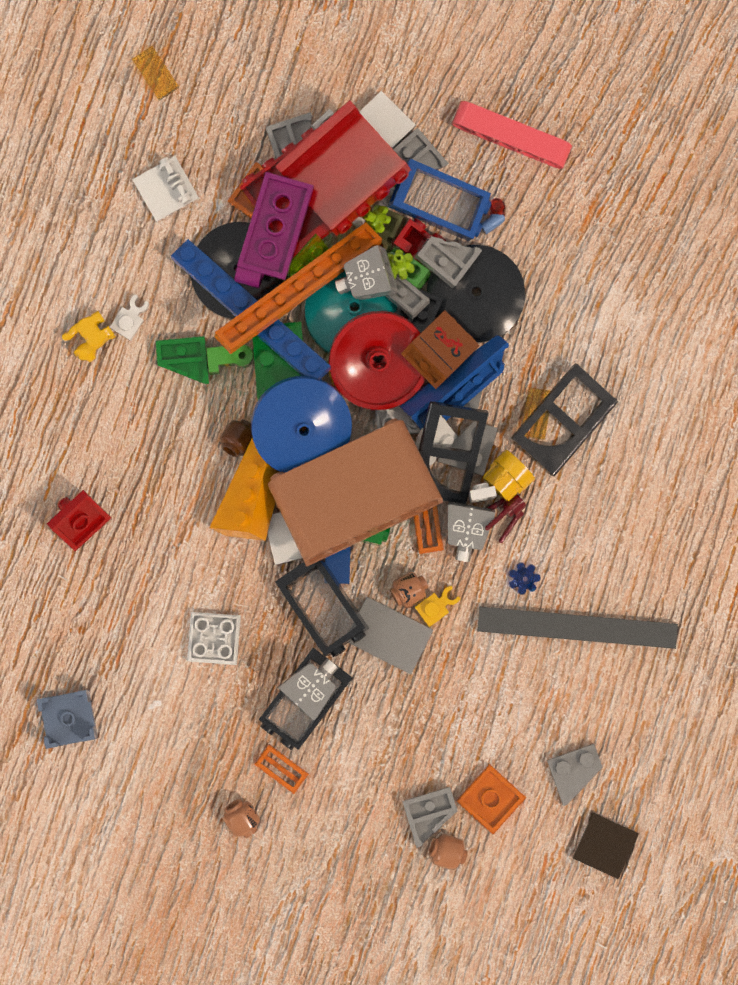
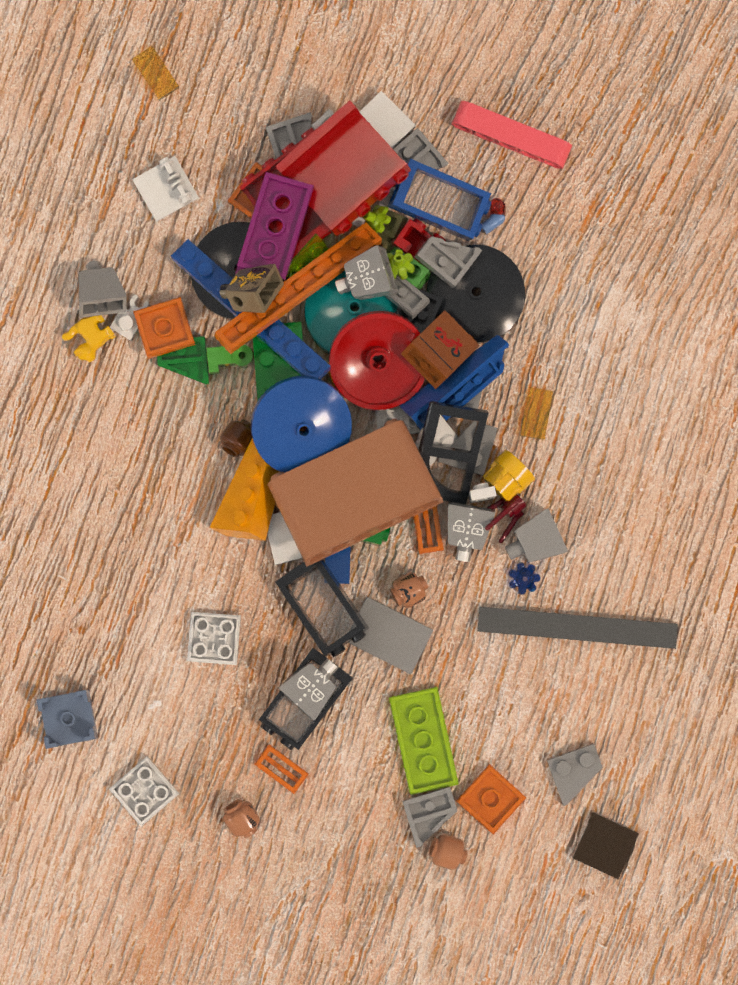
red tile [47,490,111,552] -> none
yellow plate [414,586,461,627] -> none
black window [511,363,618,477] -> none
none -> light grey torso [79,261,127,318]
none -> white tile [109,756,180,827]
none -> orange tile [133,297,195,359]
none -> dark tan torso [220,264,284,313]
none -> lime tile [389,687,459,795]
none -> light grey torso [505,509,568,563]

